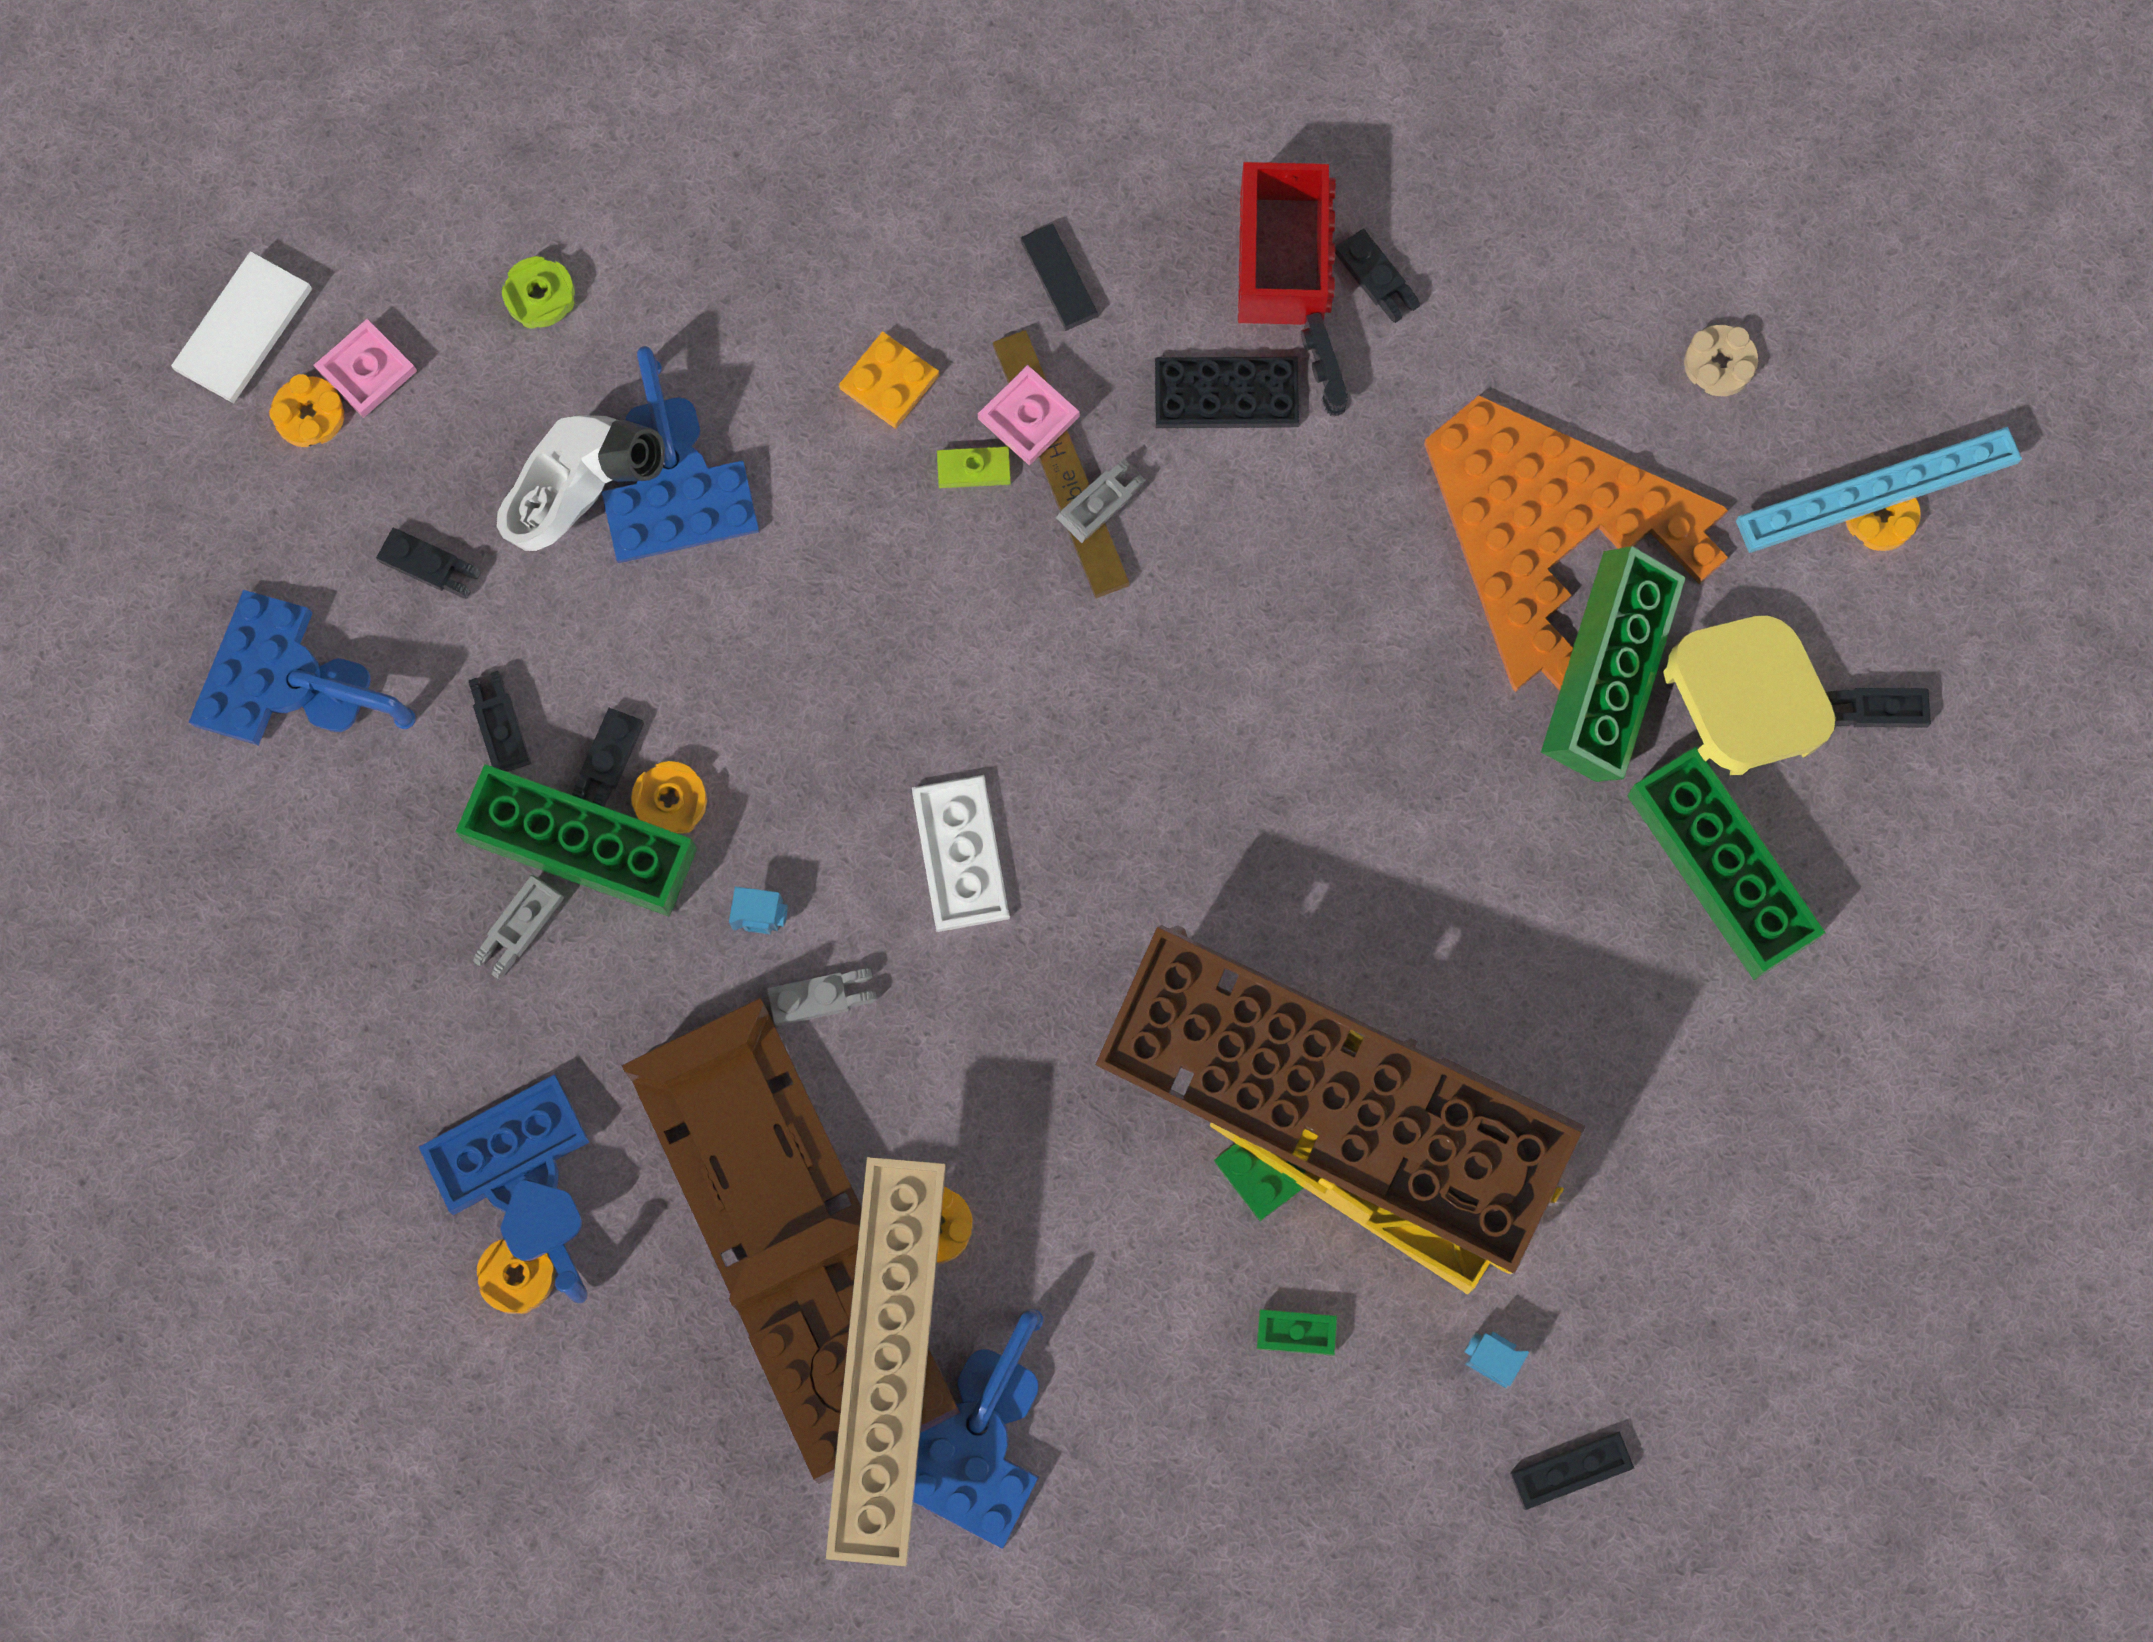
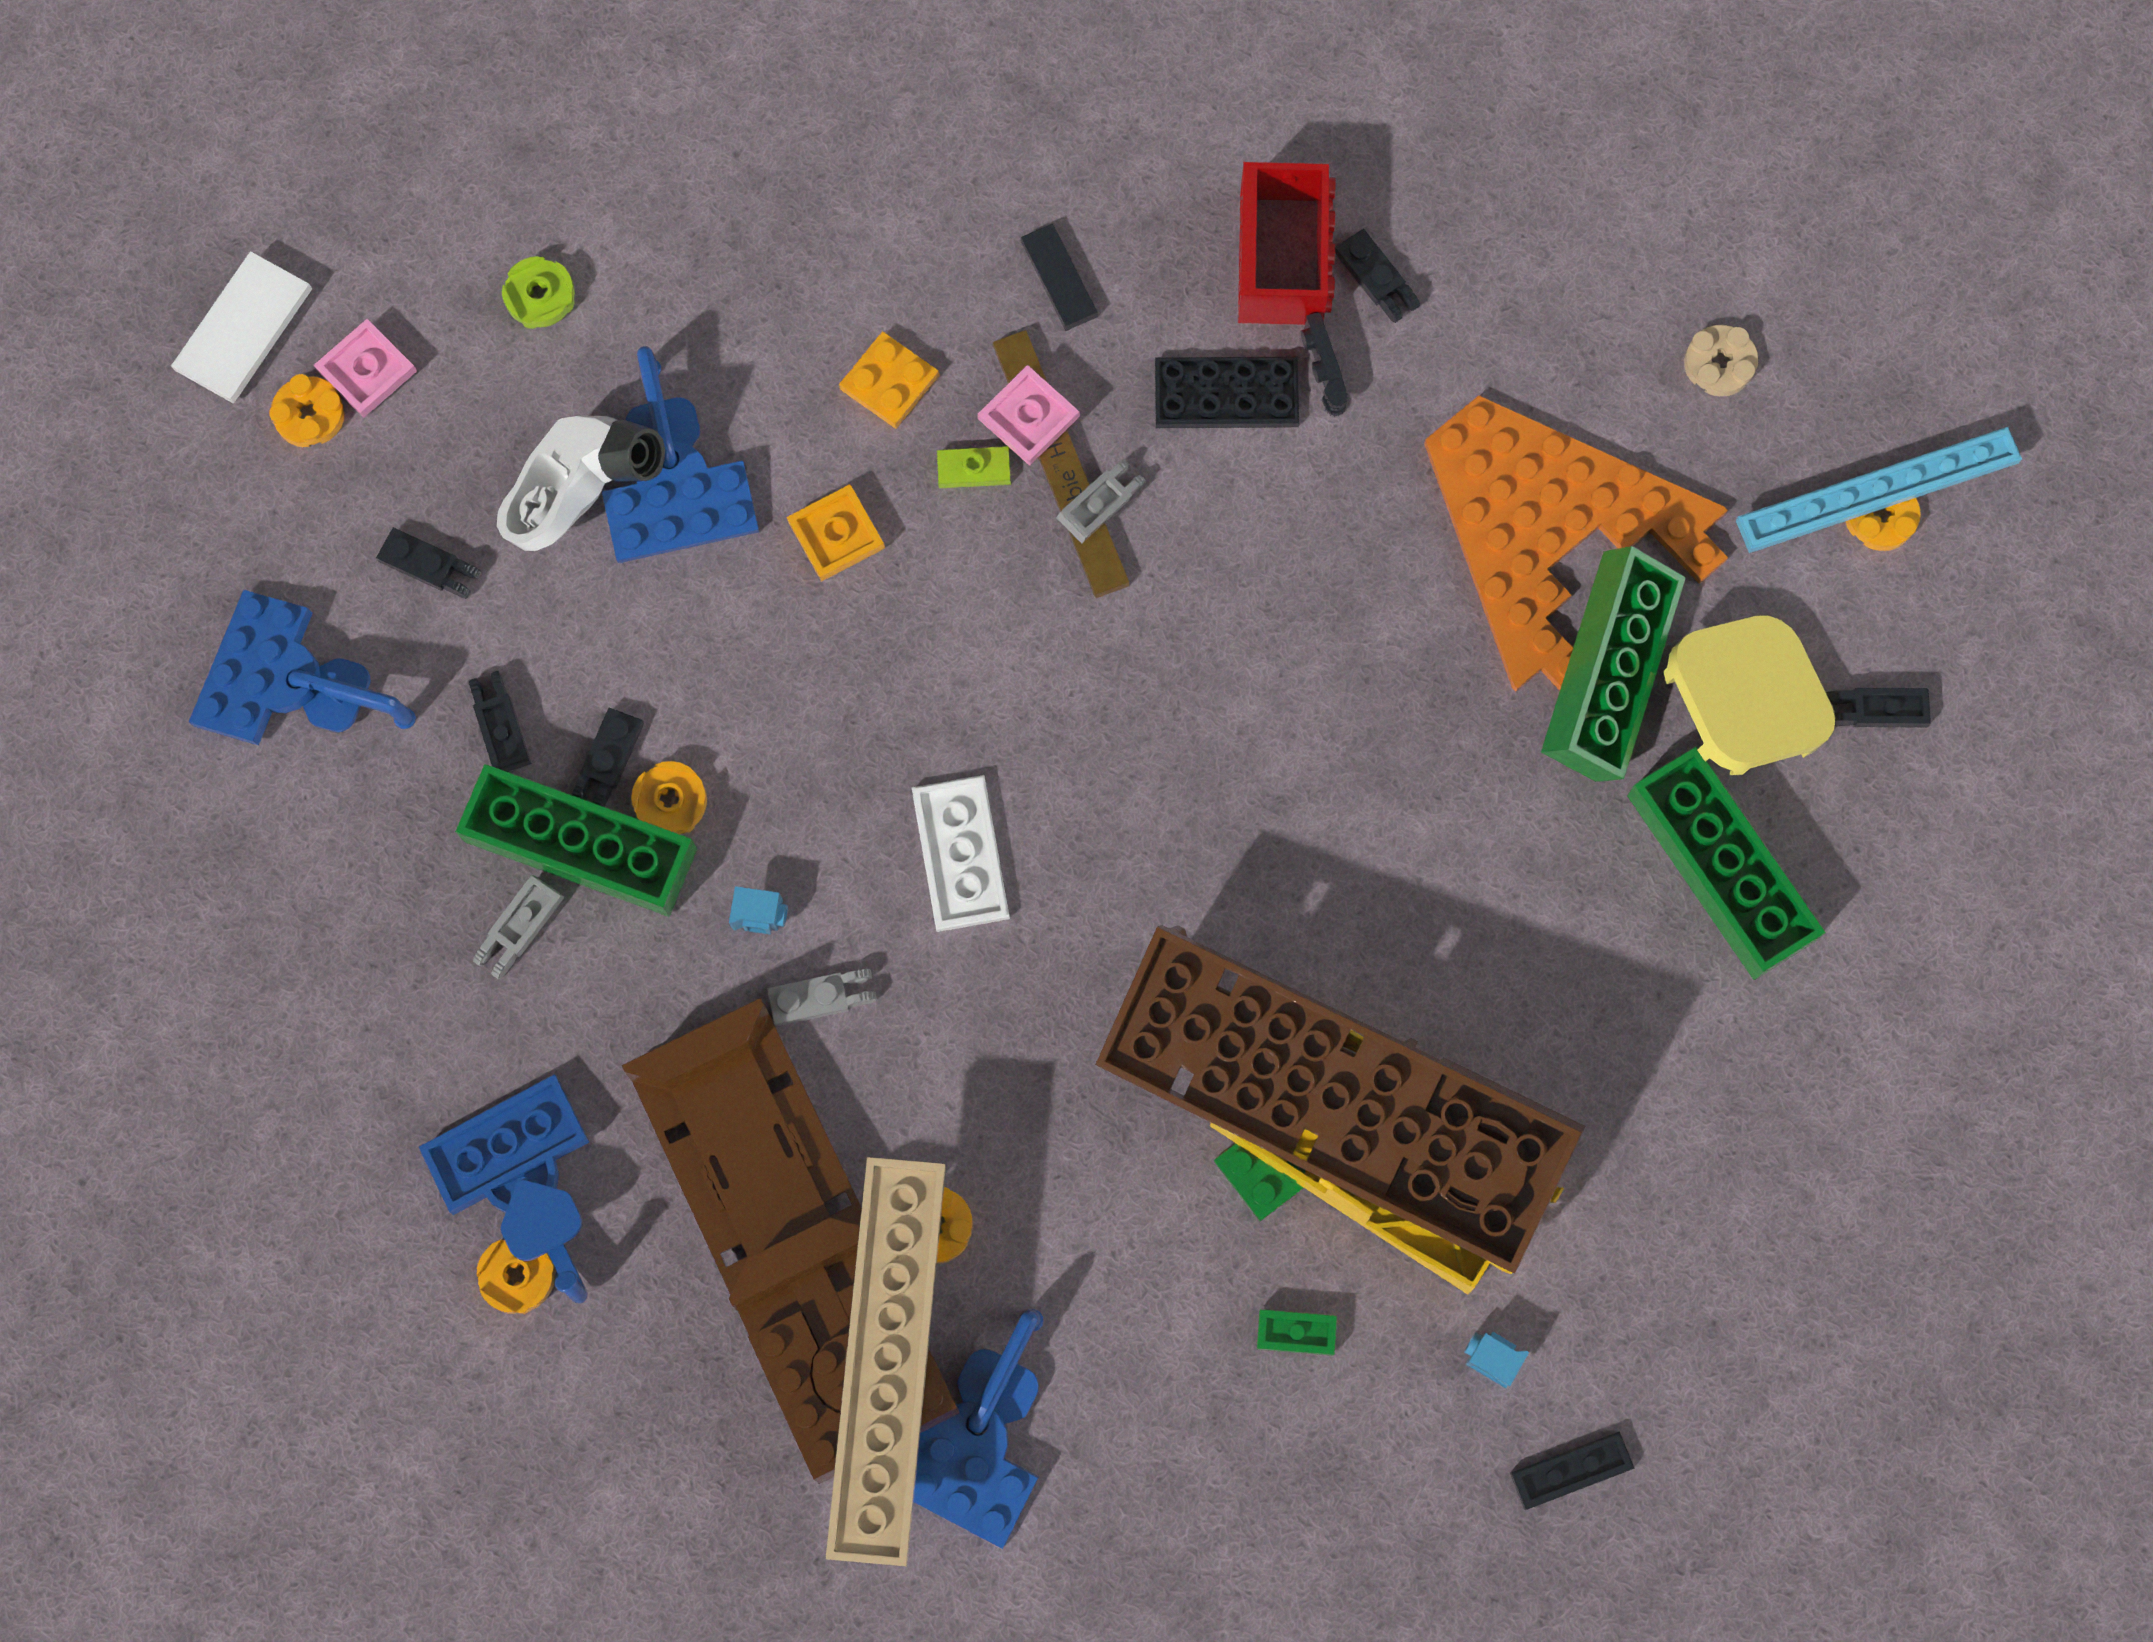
none -> light orange plate [786,484,885,582]

